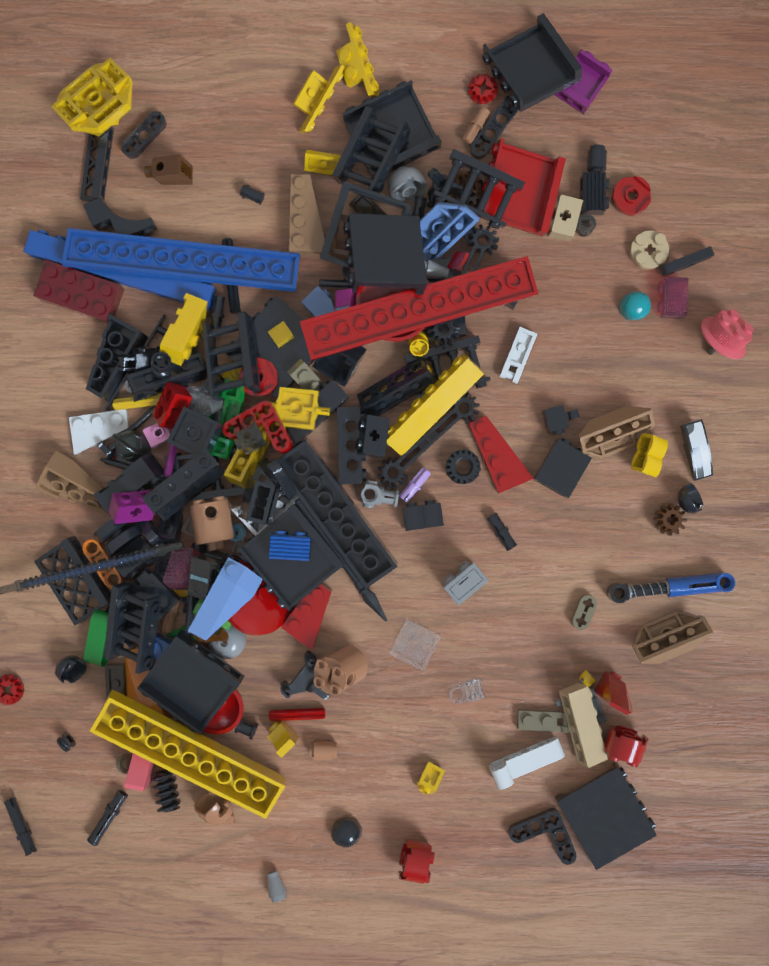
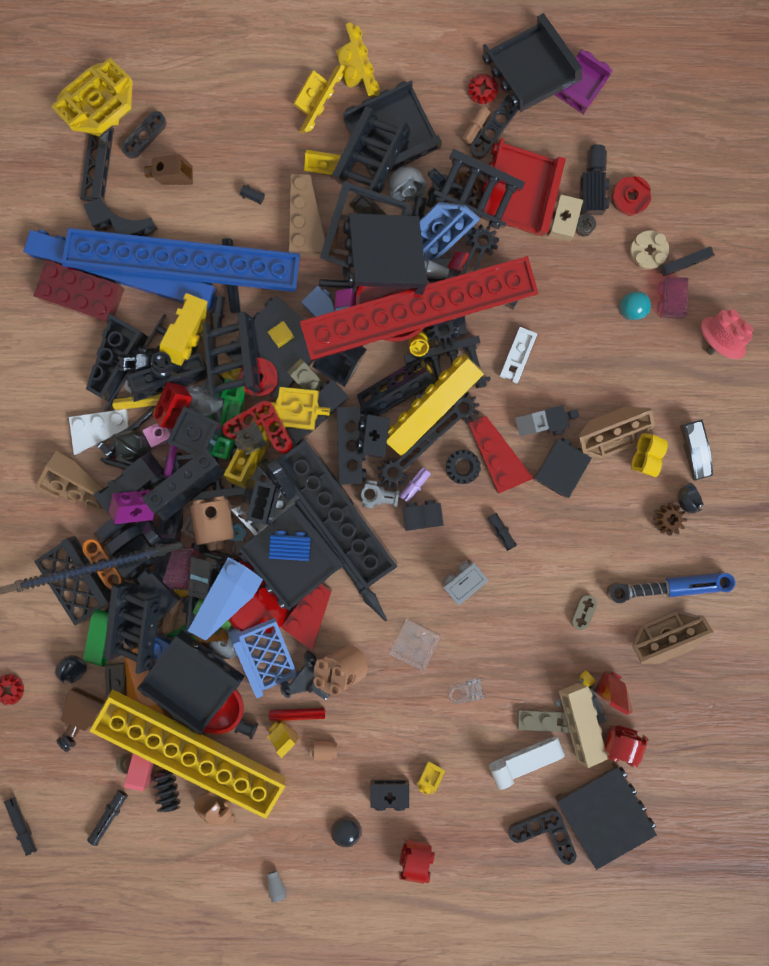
none -> reddish brown torso [61,687,105,737]
none -> medium blue fence [229,618,297,699]
none -> black brick [370,780,409,811]
none -> light grey brick [515,410,549,436]

